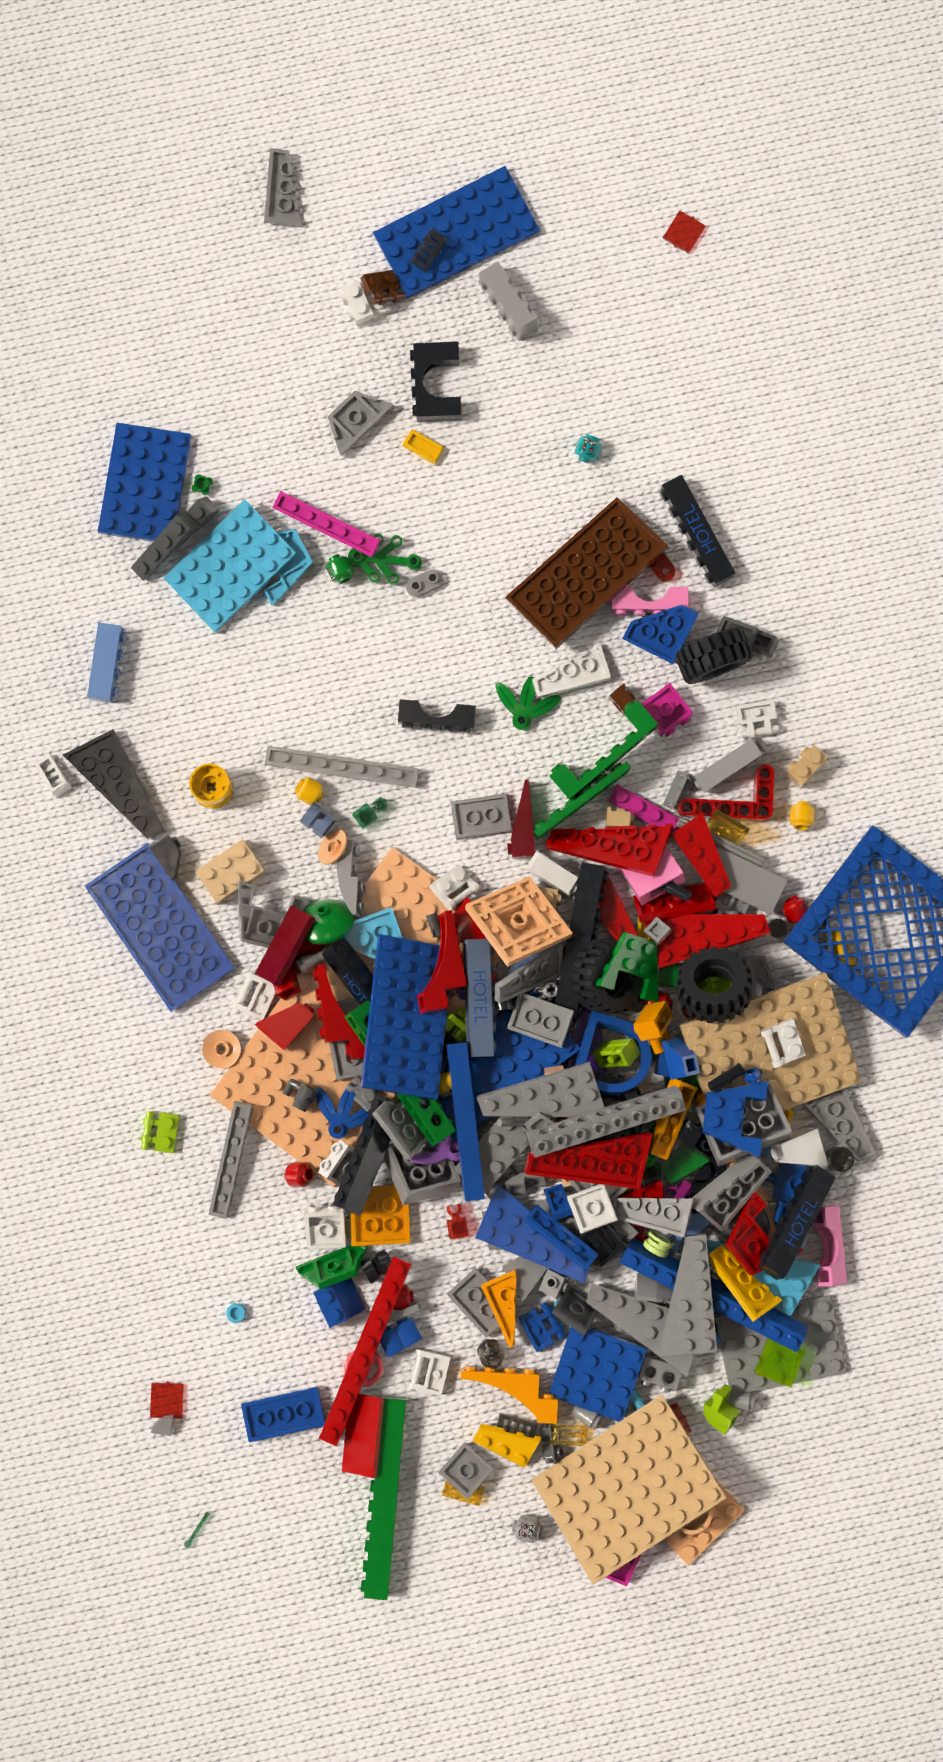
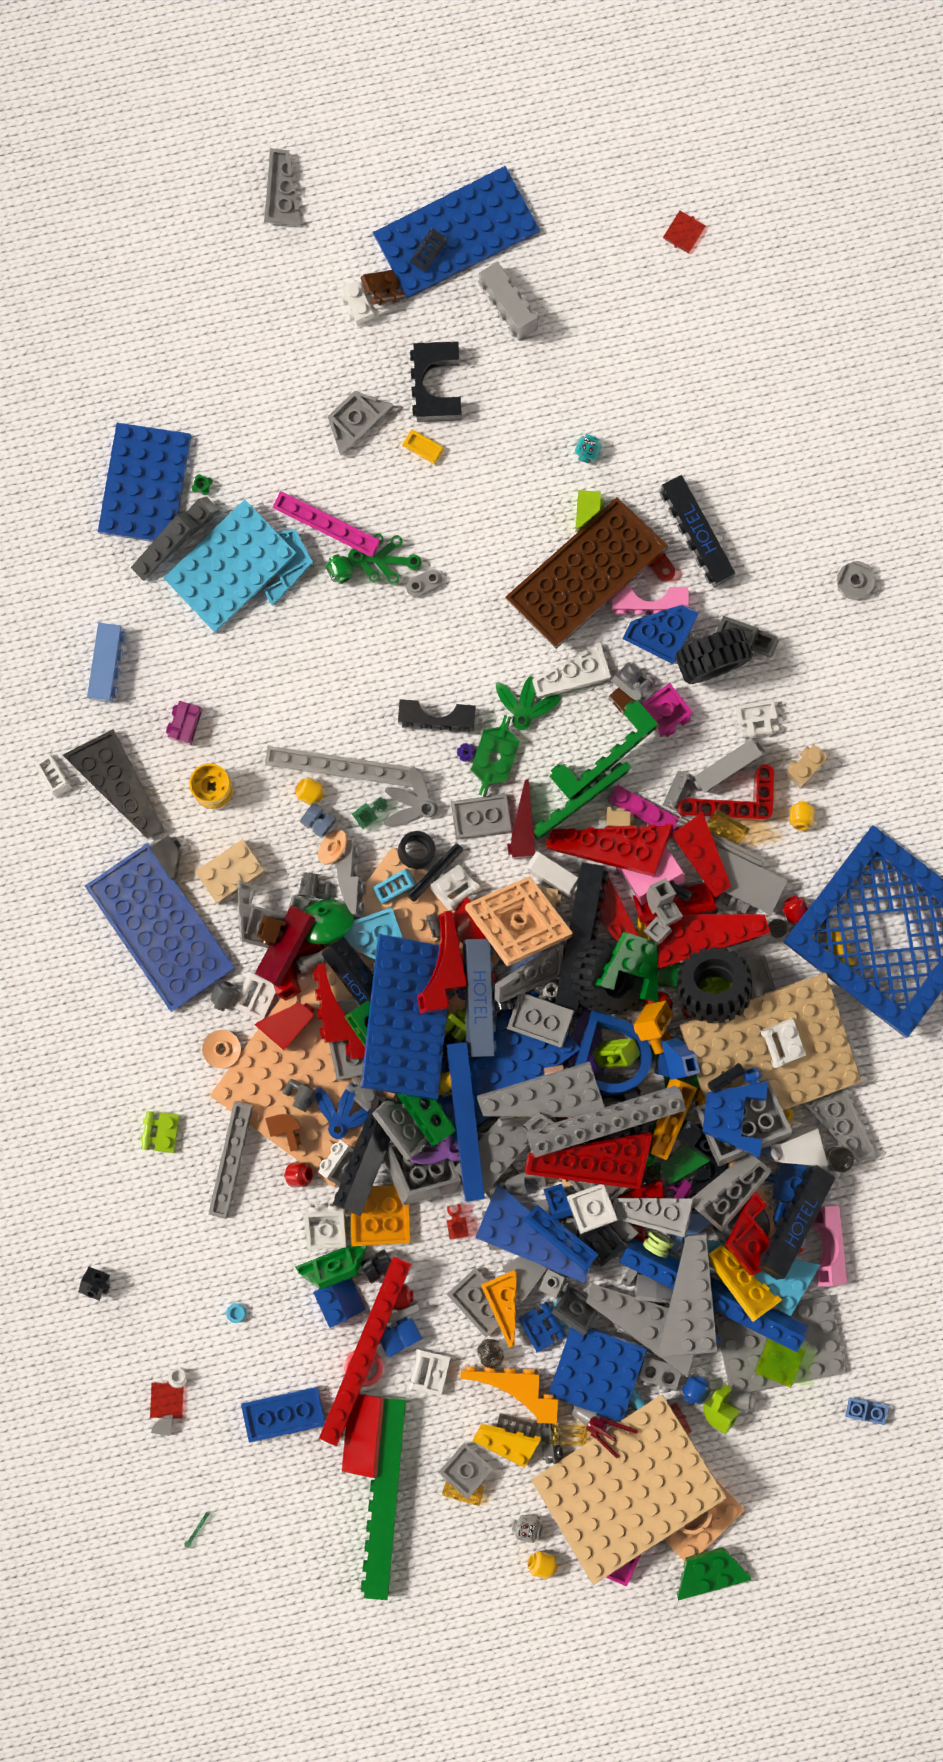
none -> black brick [78,1267,111,1301]
none -> magenta brick [166,701,203,746]
none -> white plate [168,1368,188,1388]
none -> dark grey head [210,981,238,1011]
none -> reddish brown brick [256,915,286,946]
none -> dark orange brick [265,1114,302,1151]
none -> dark grey piece [298,872,332,900]
none -> medium azure slope [373,869,417,904]
none -> light grey plant [384,766,438,826]
none -> black tyre [397,831,436,869]
none -> black axle [407,843,463,902]
none -> dark purple plate [457,743,475,762]
none -> green plate [470,715,520,797]
none -> yellow head [527,1550,558,1580]
none -> lime slope [575,490,604,532]
none -> dark red plant [586,1416,638,1458]
none -> light grey plate [611,662,655,700]
none -> light grey tile [621,1268,638,1287]
none -> light grey brick [647,878,683,927]
none -> green wing [677,1547,751,1601]
none -> blue head [682,1375,711,1406]
none -> light grey plate [836,561,875,600]
none -> medium blue slope [845,1397,889,1425]

